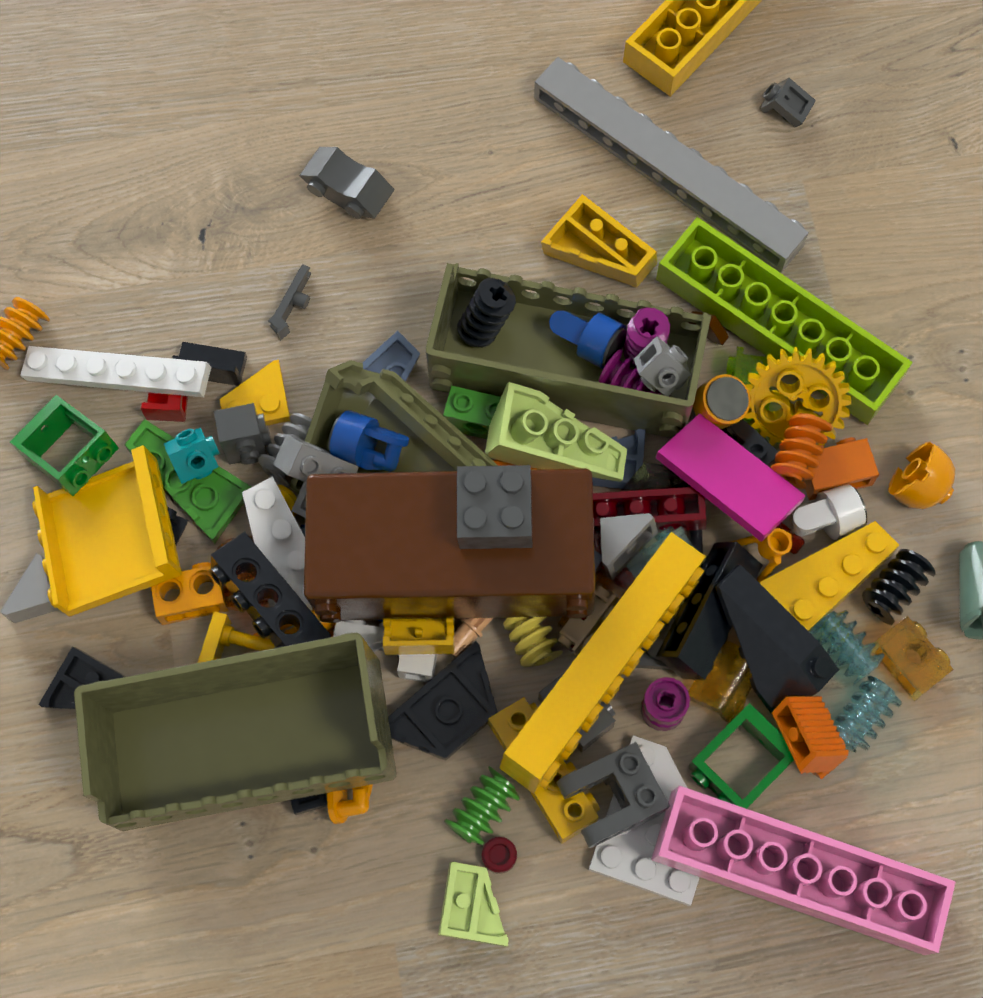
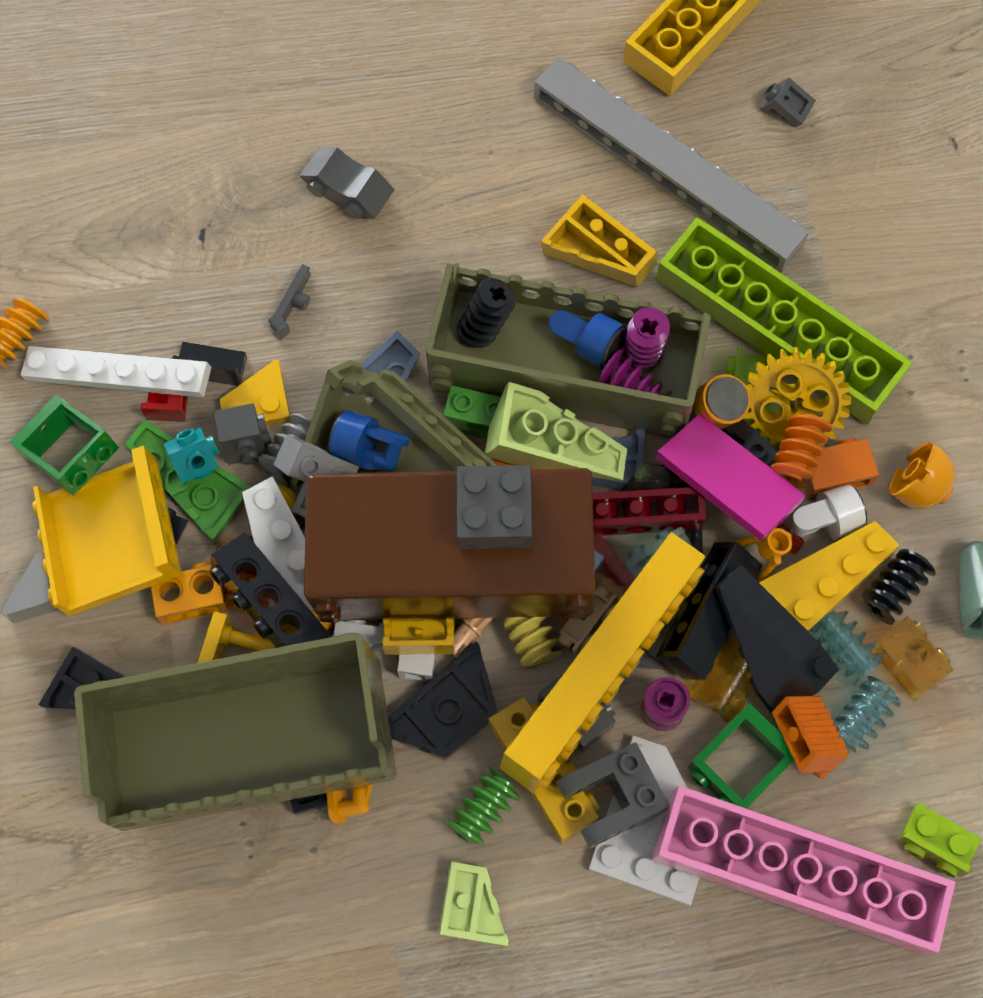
dark red tile [482,837,517,874] -> none
light grey slope [600,513,658,580] -> none
light grey brick [634,336,691,396] -> none
reddish brown tile [688,311,729,345] -> none
none -> lime bracket [897,802,982,878]

